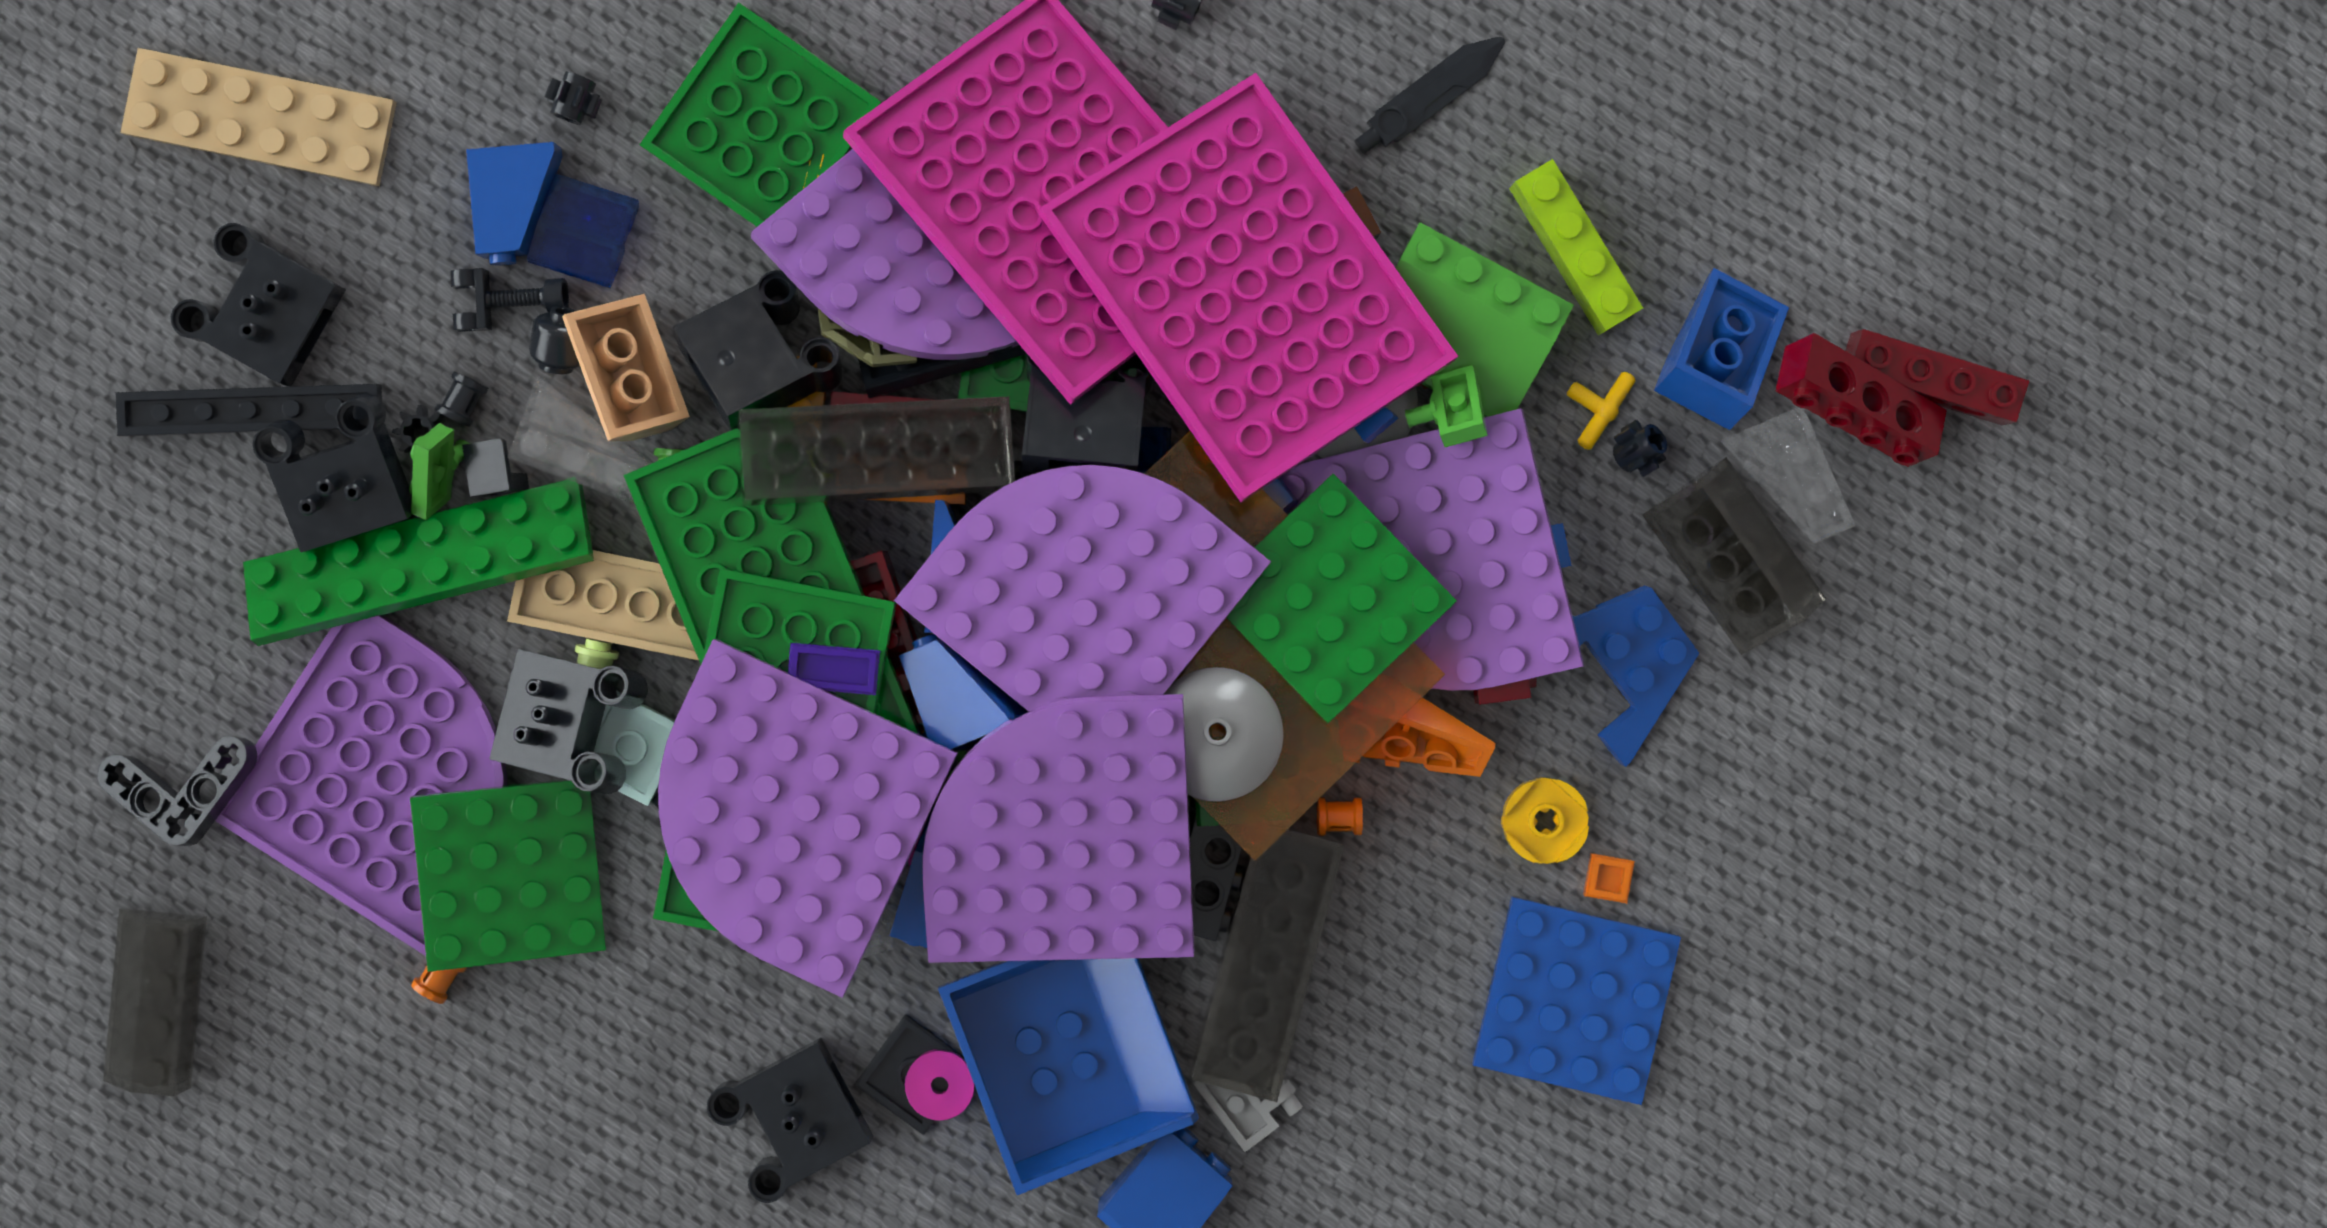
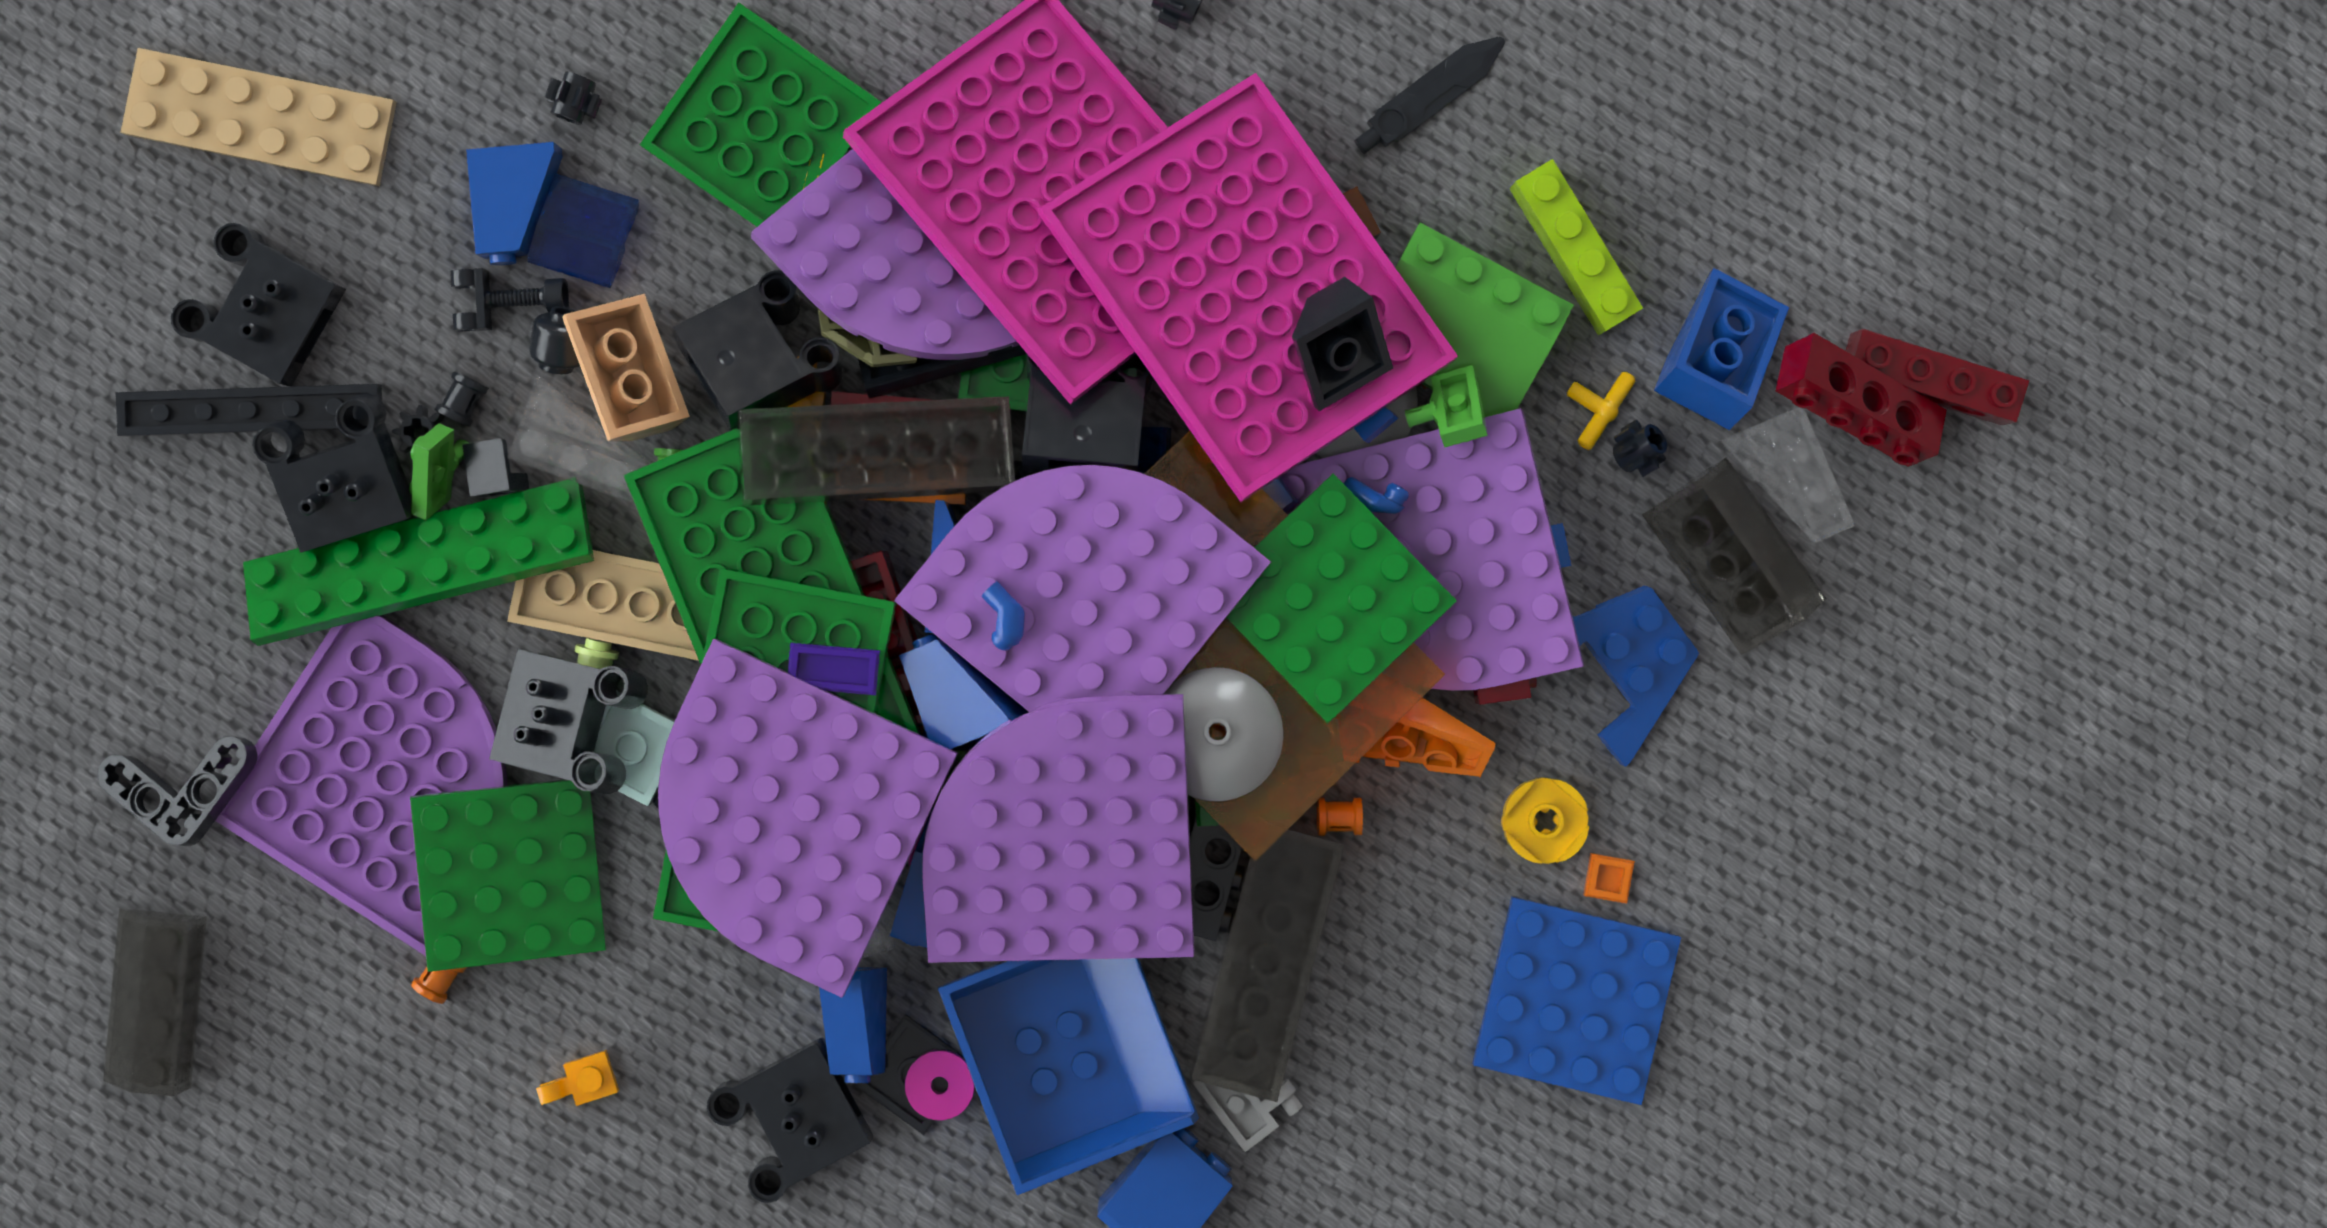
none -> light orange plate [536,1050,620,1106]
none -> blue slope [819,967,887,1083]
none -> blue arm [981,581,1025,651]
none -> black slope [1292,277,1393,411]
none -> blue arm [1343,477,1409,514]

